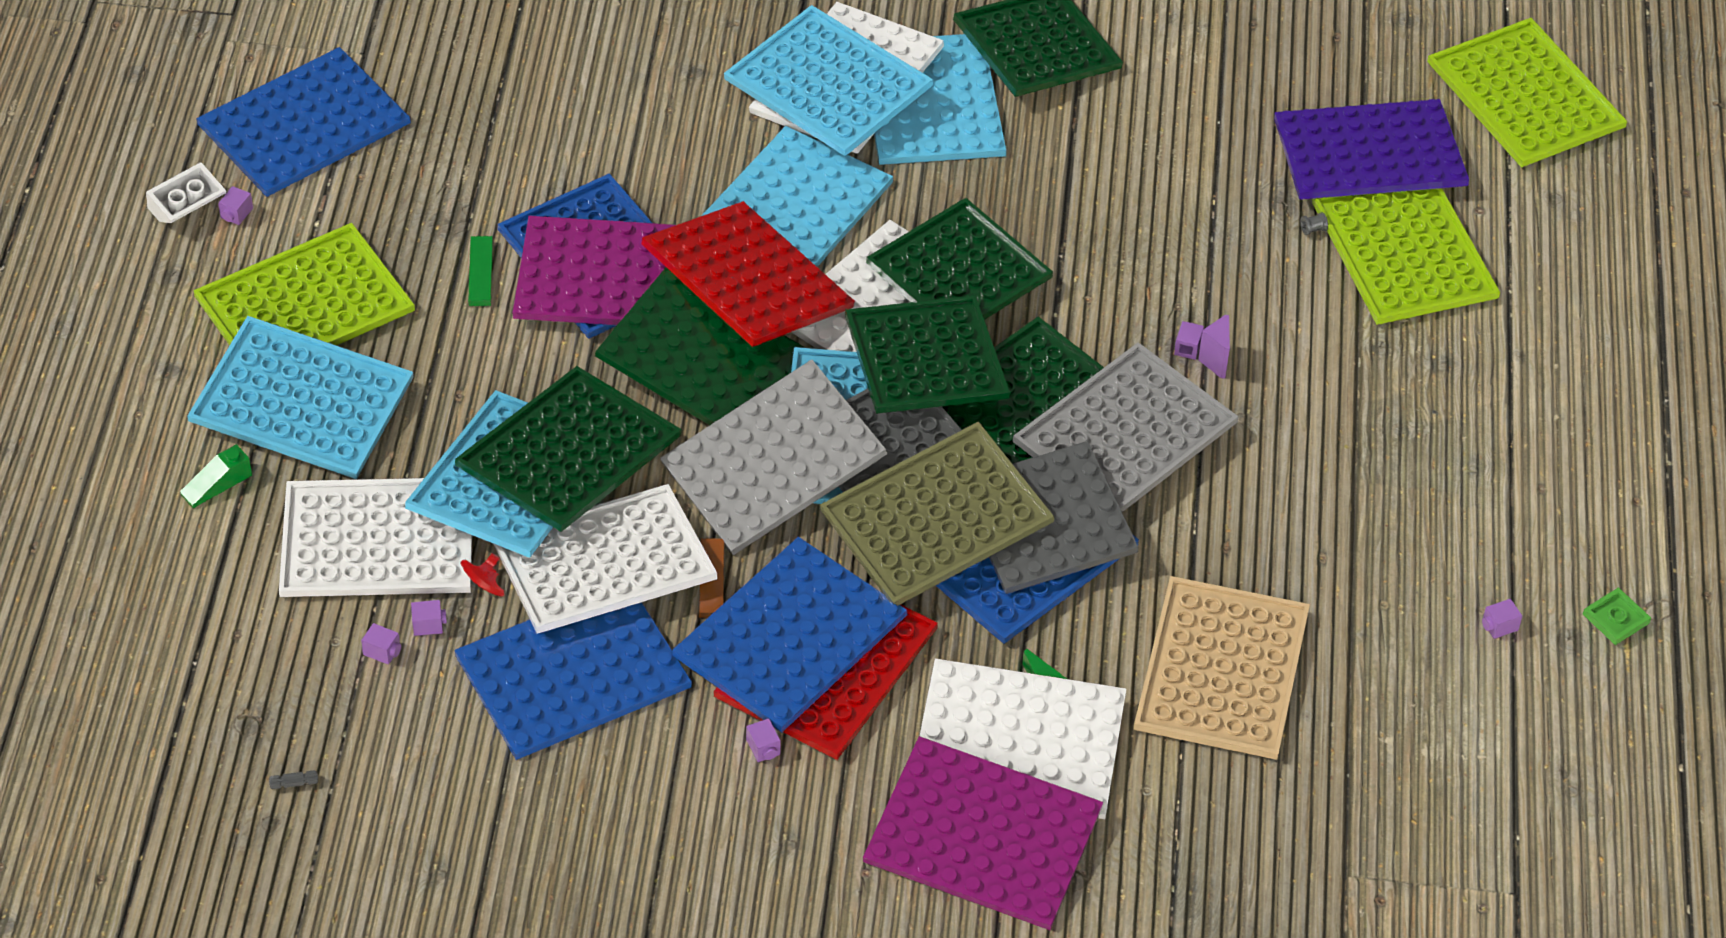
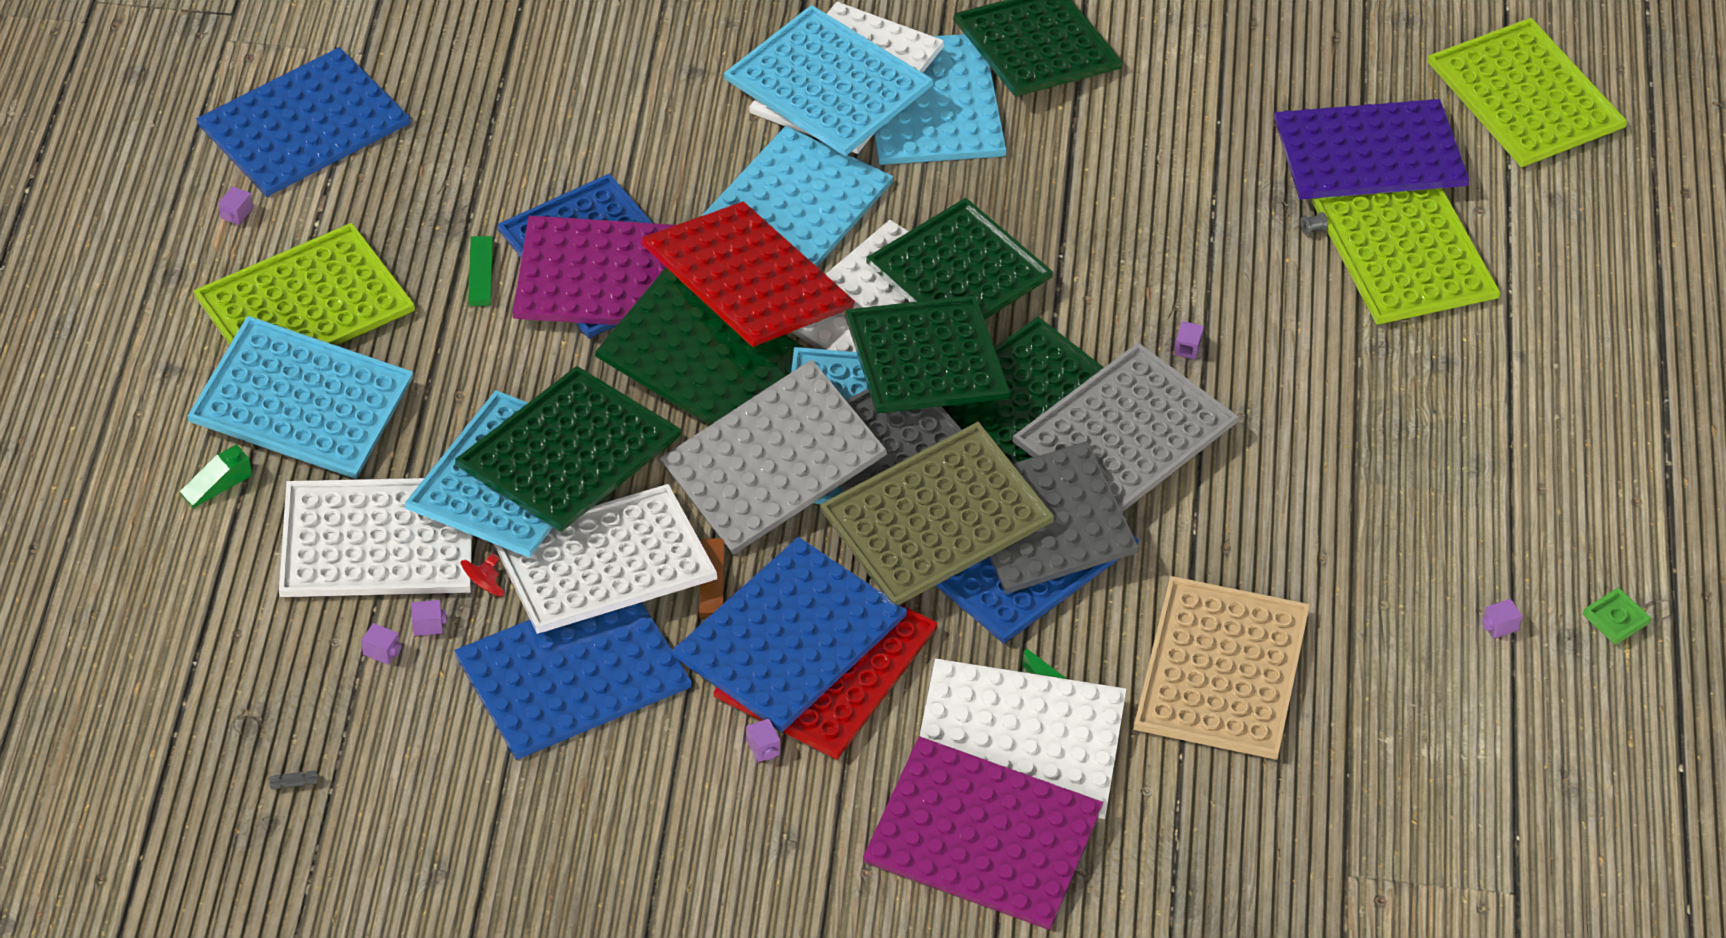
white slope [146,162,226,223] -> none
medium lavender slope [1198,315,1230,378] -> none

